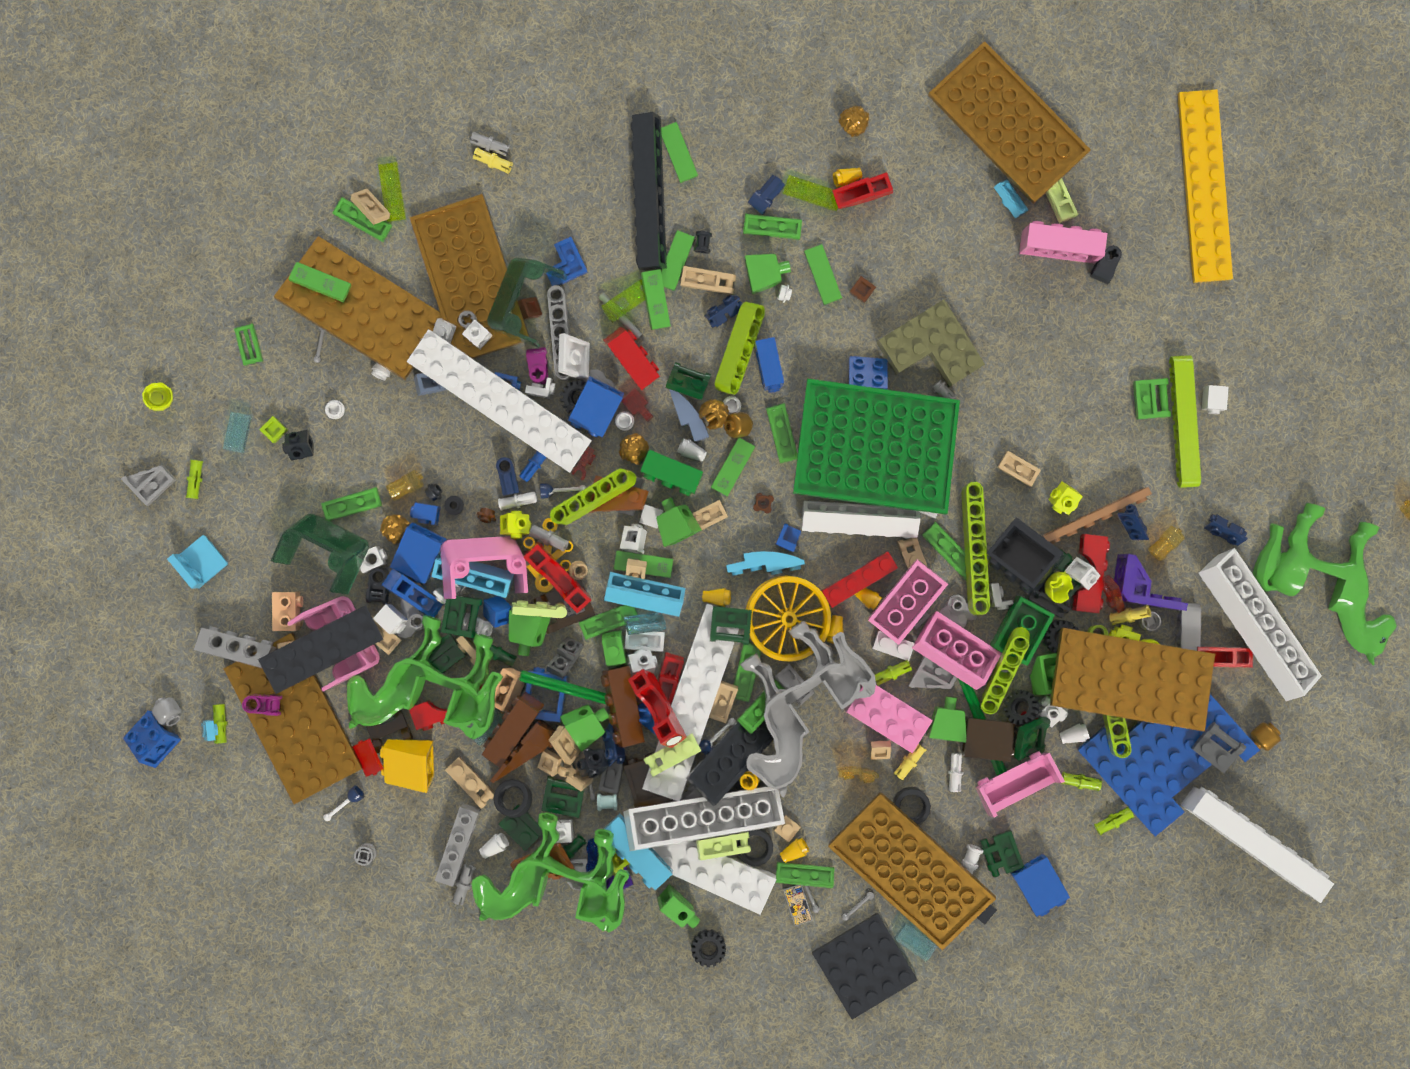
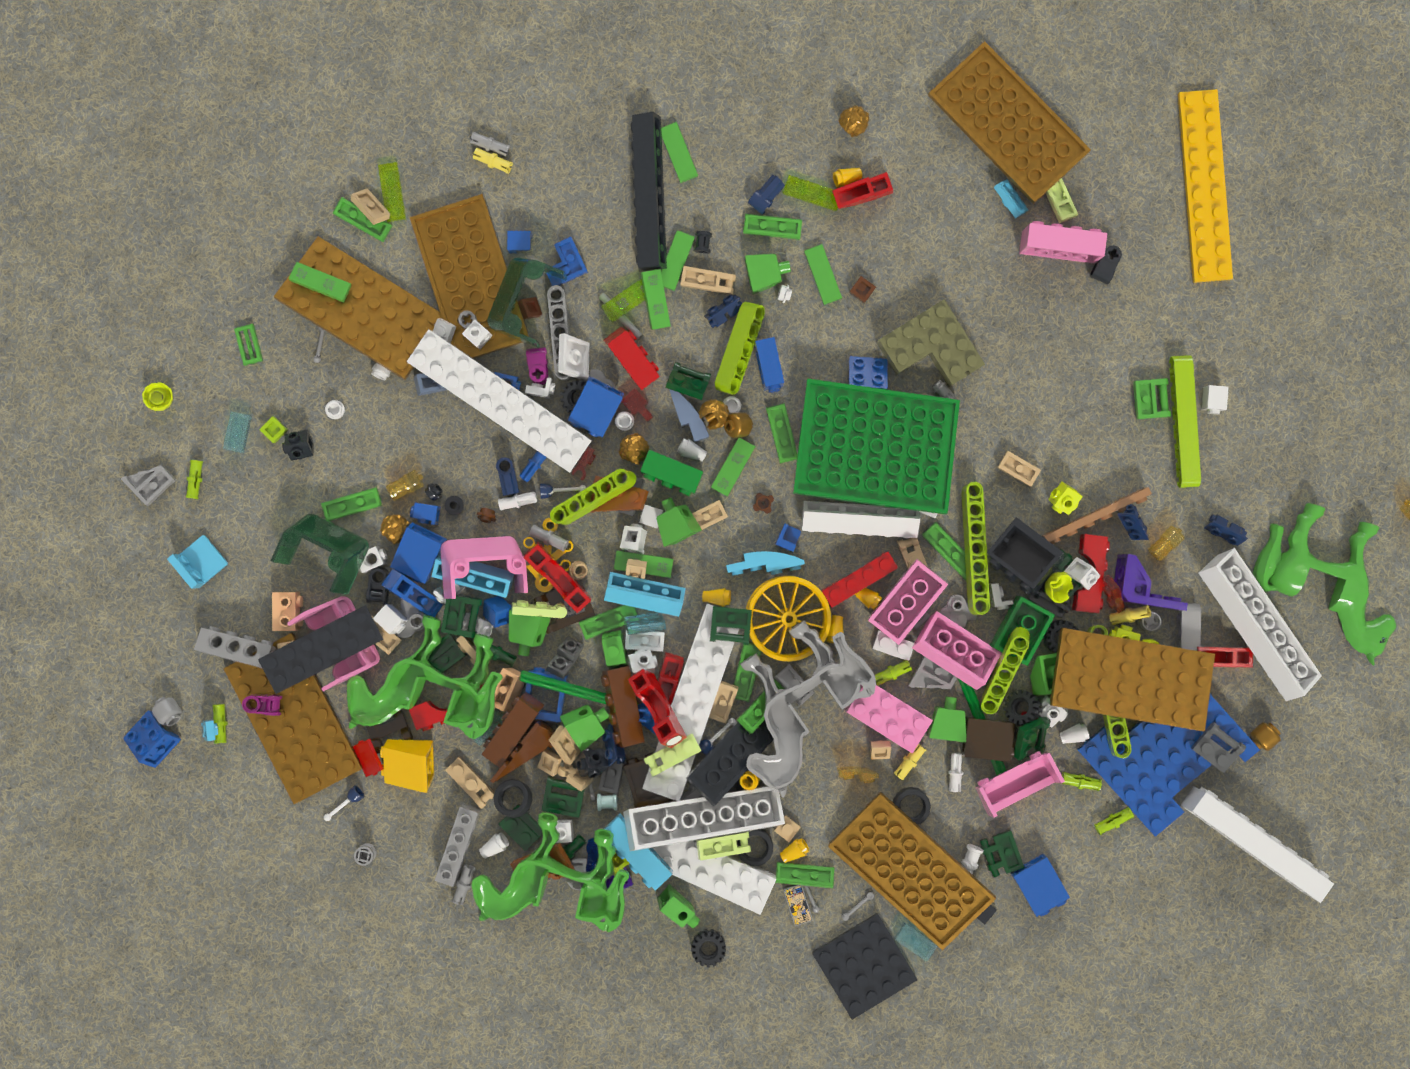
neon yellow brick [500,511,531,539] -> none
none -> blue panel [507,231,533,254]

